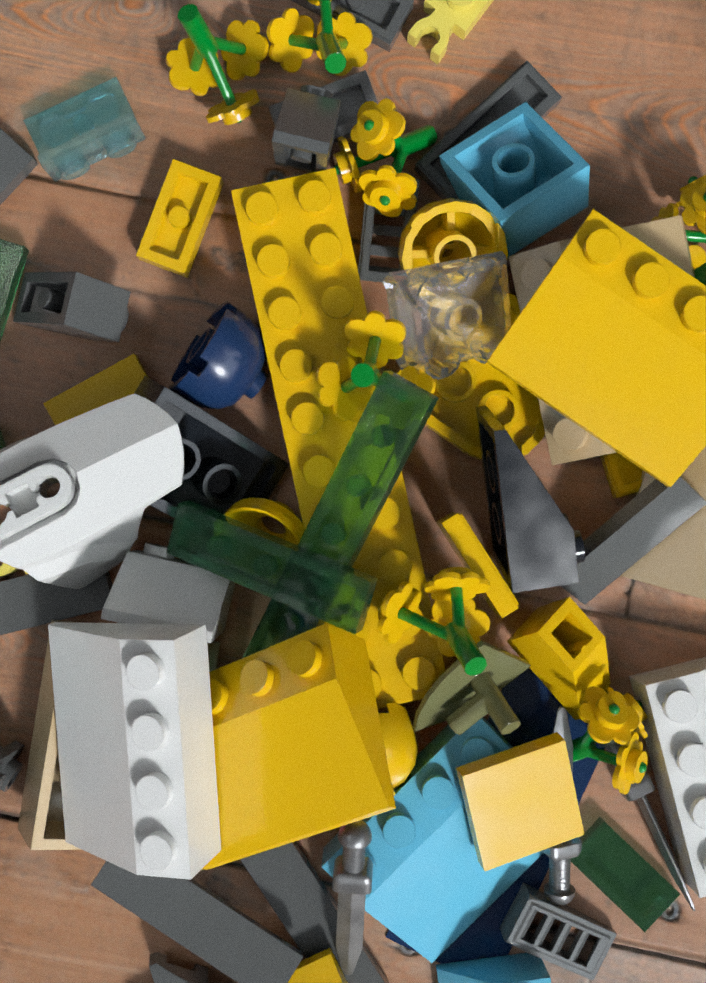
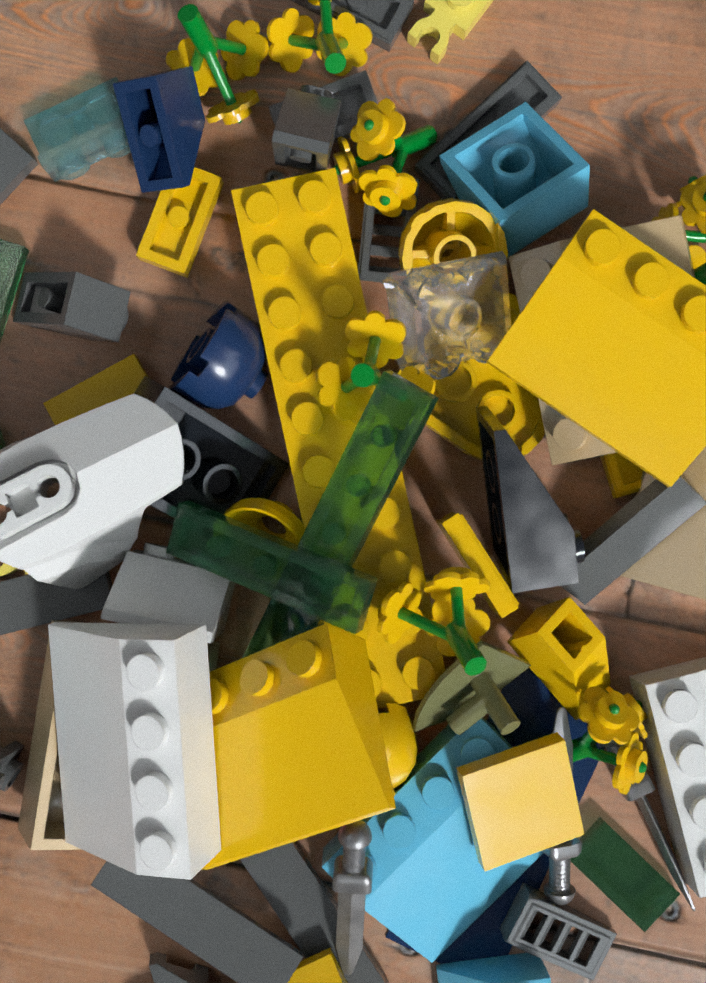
none -> dark blue slope [113,66,205,193]

